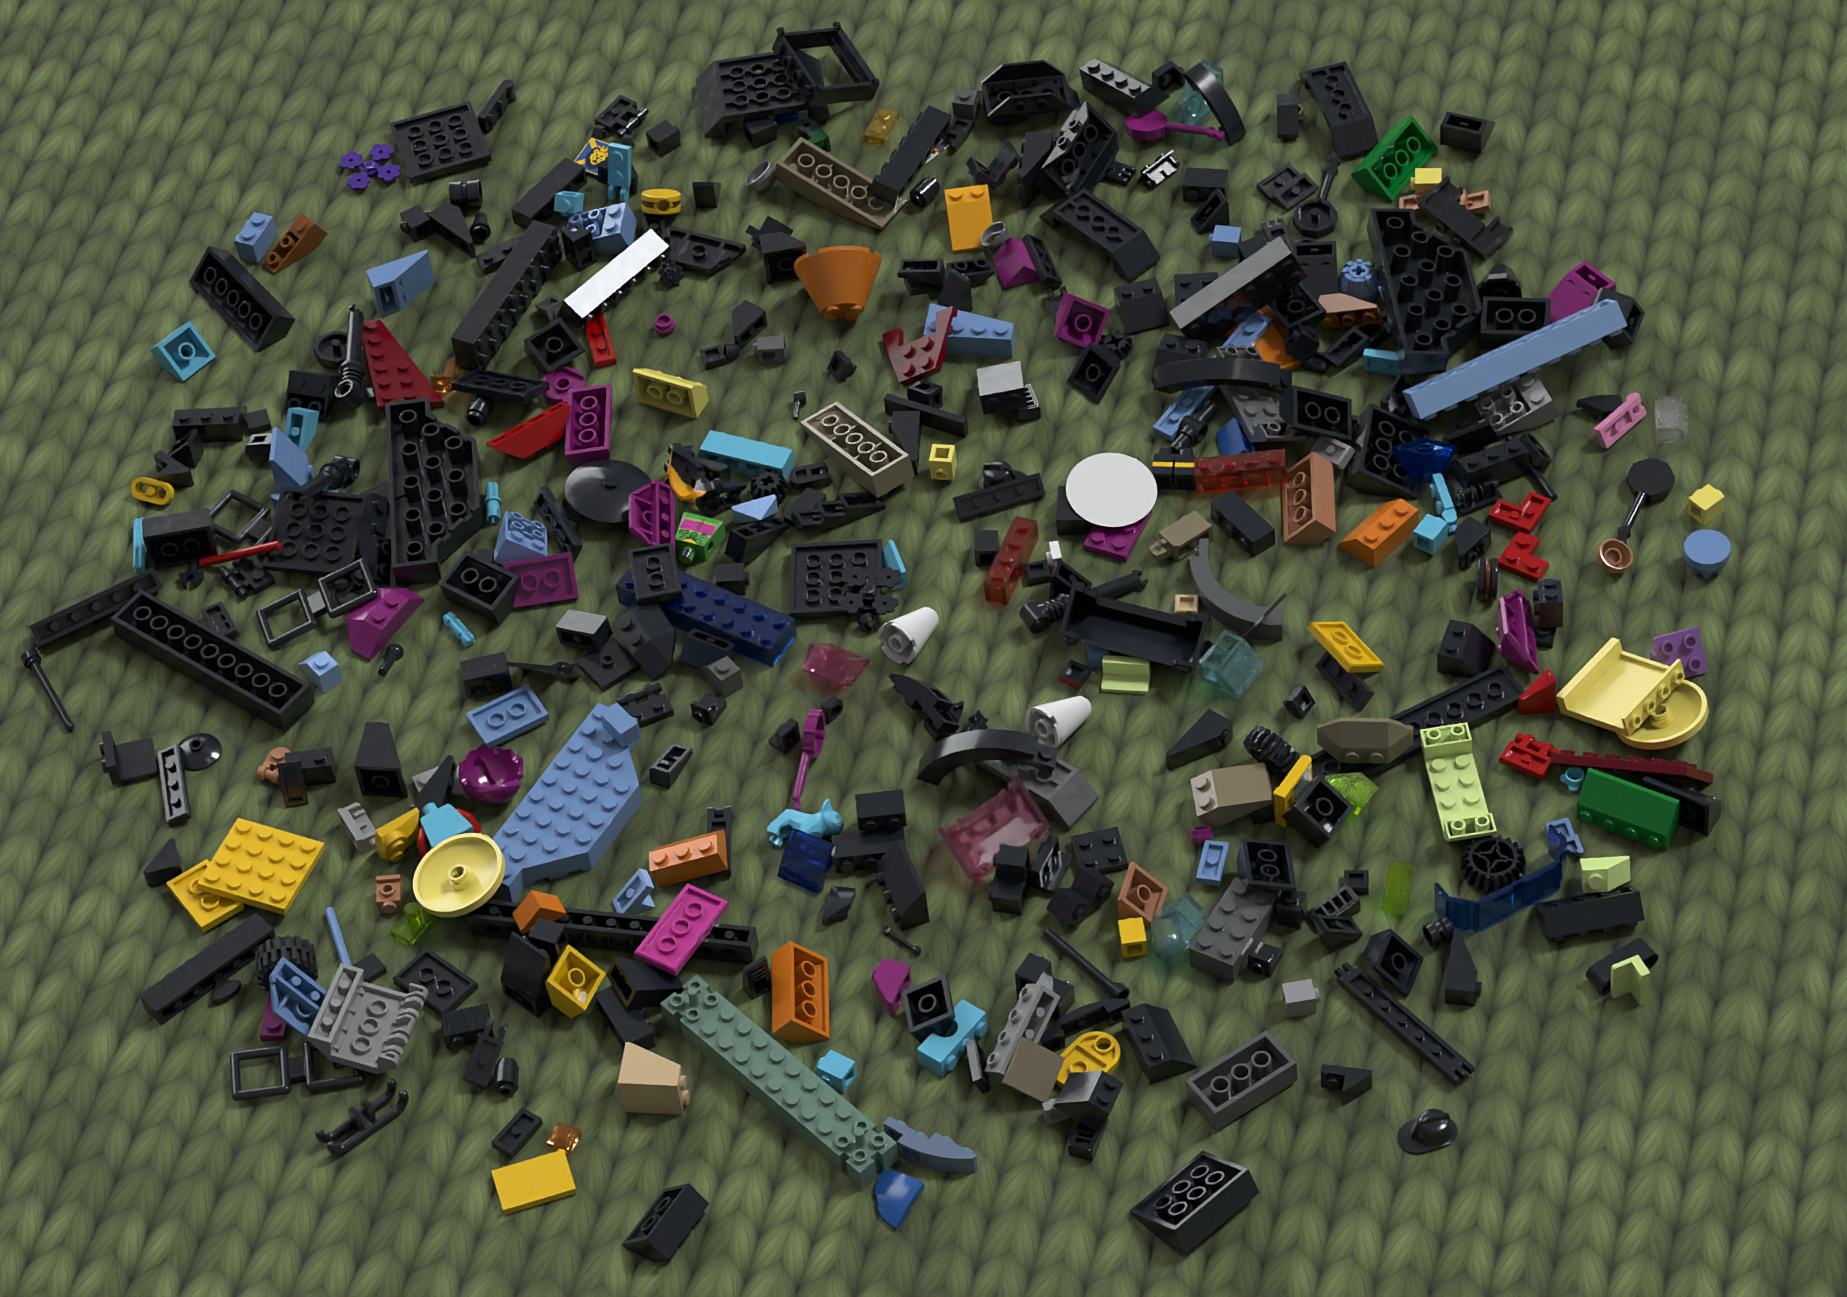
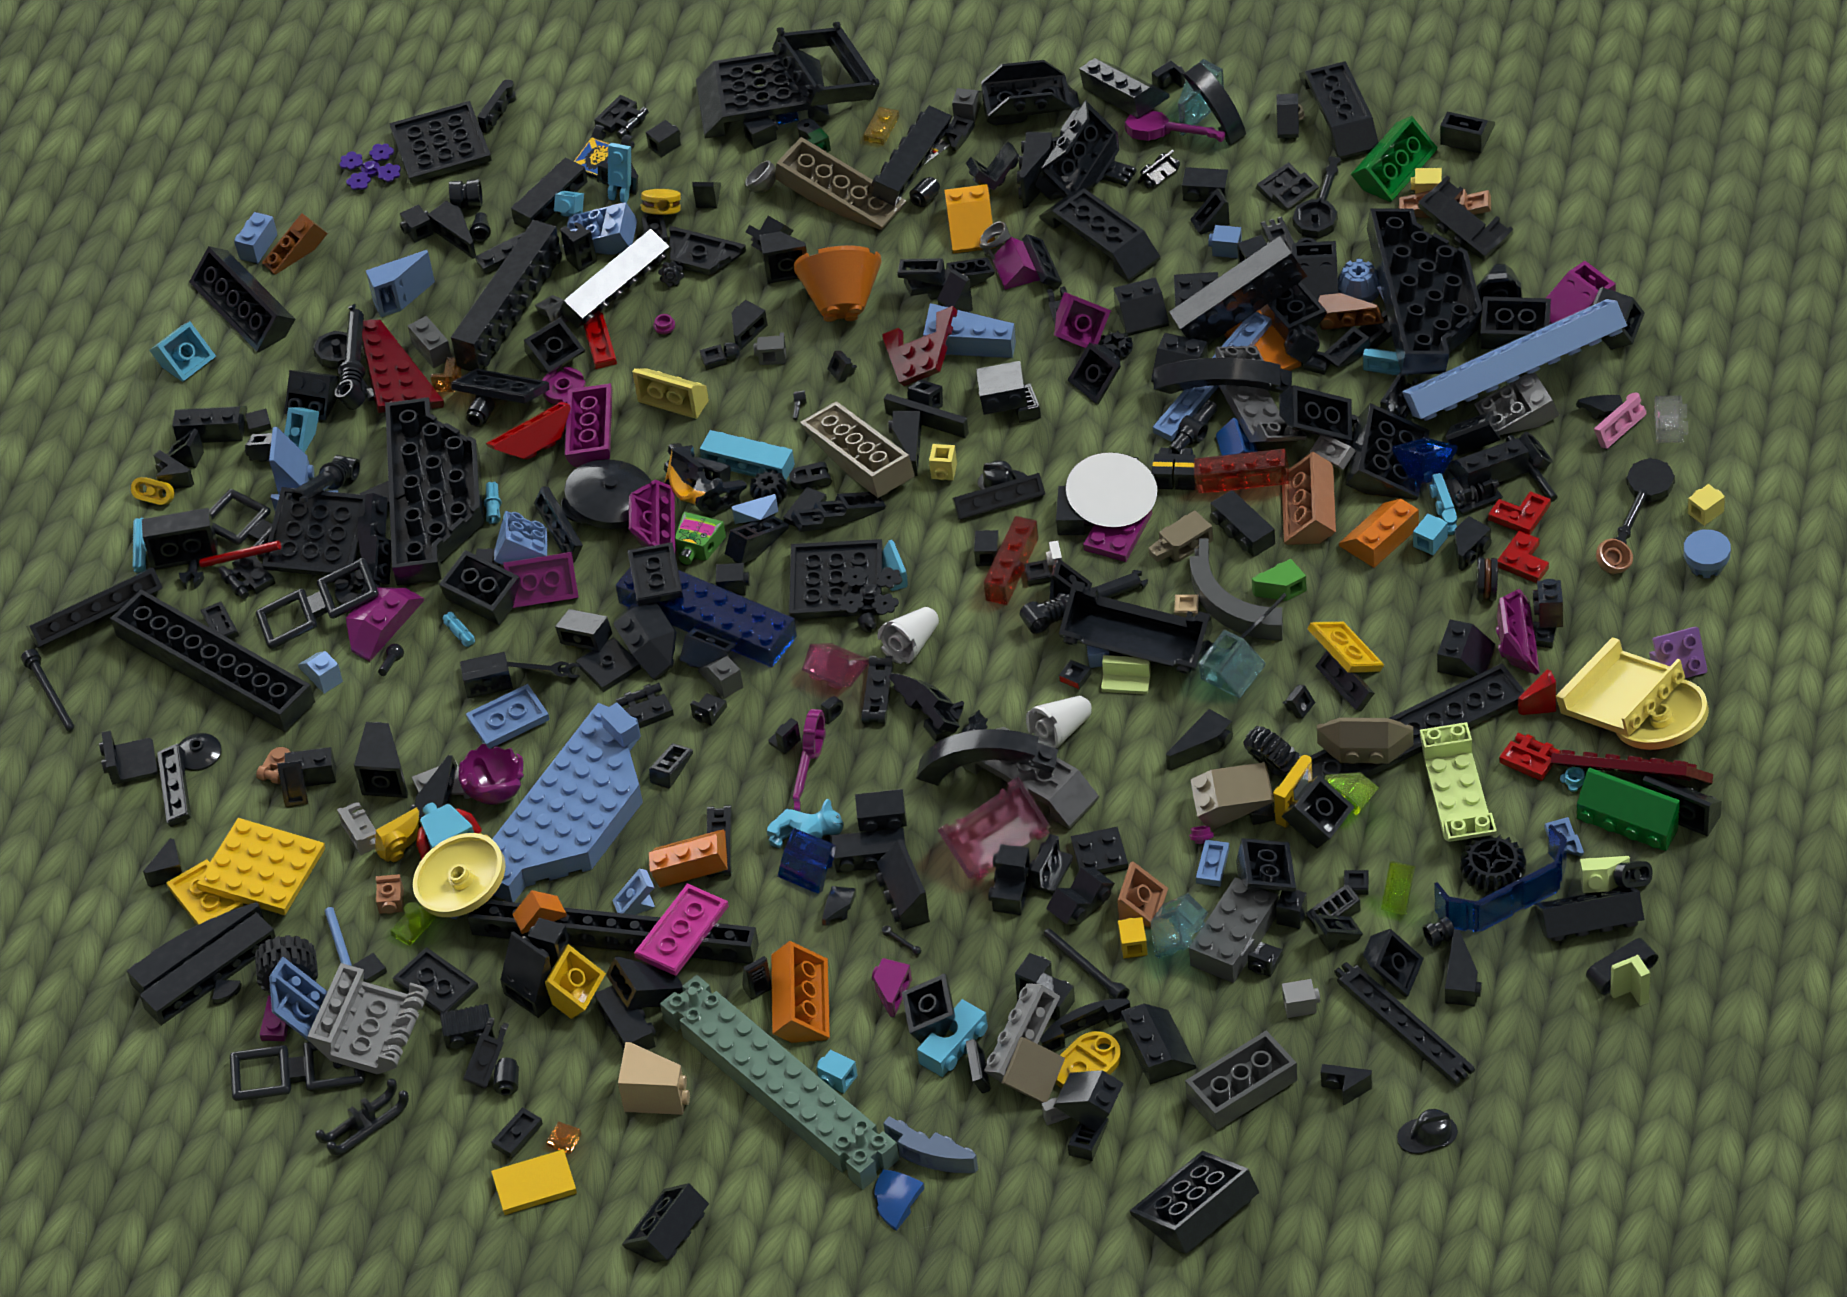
none -> black slope [127,902,264,994]
none -> dark grey brick [408,316,452,369]
none -> black plate [862,655,894,724]
none -> bright green slope [1252,559,1307,601]
none -> black plate [1613,861,1653,888]

